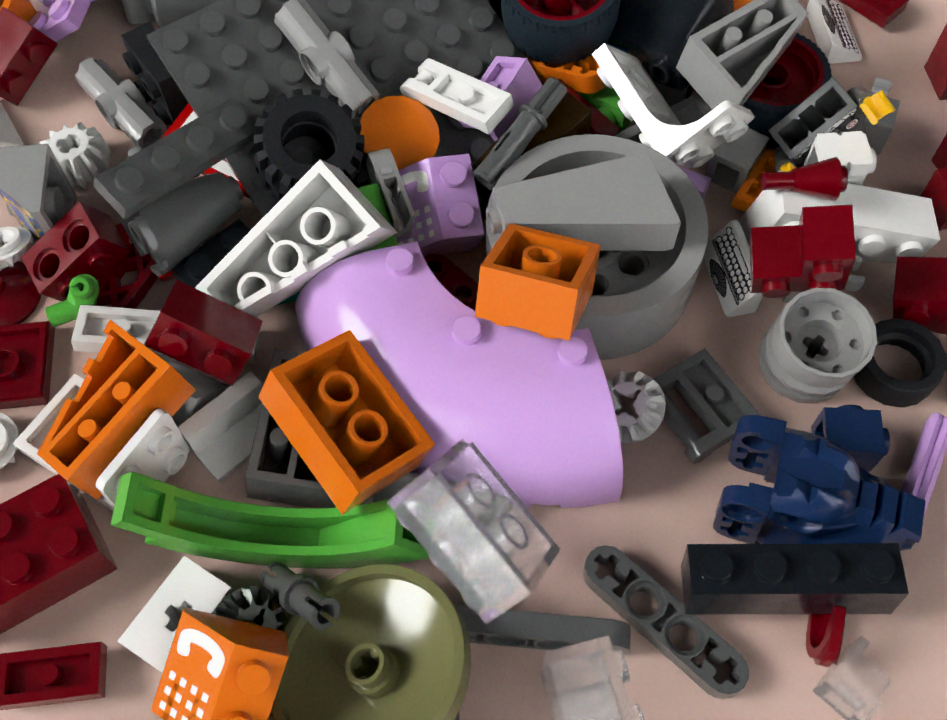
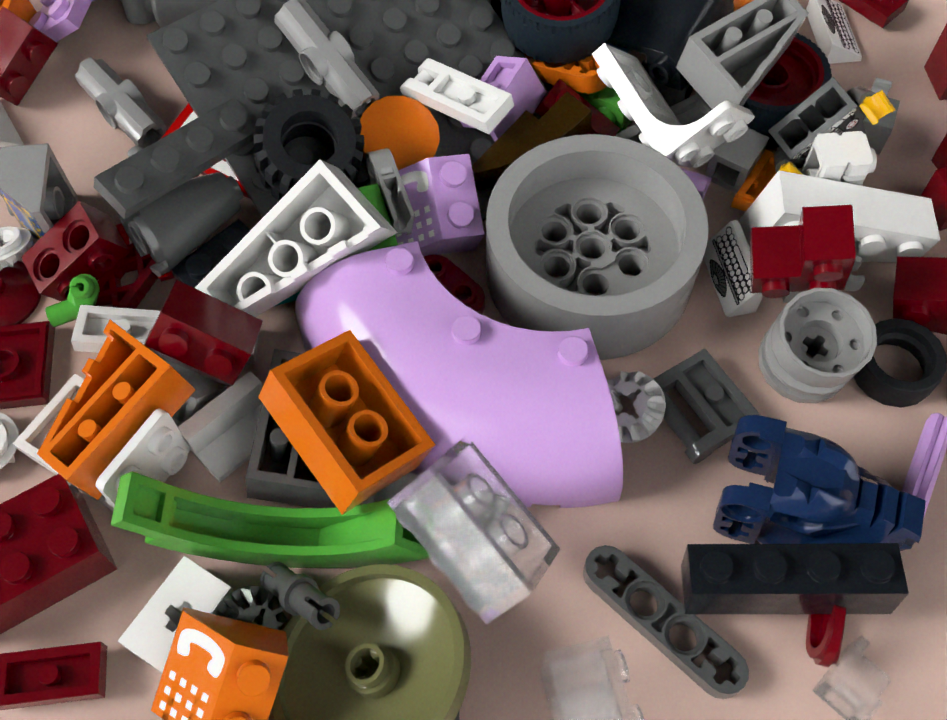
white gear [39,122,111,190] -> none
black brick [121,22,188,126] -> none
dark grey beam [455,605,631,656] -> none
dark grey axle [472,77,567,190] -> none
orange brick [475,223,601,341] -> none
light grey slope [486,152,681,251] -> none
dark red cone [761,157,848,201] -> none
dark blue brick [811,405,890,472] -> none

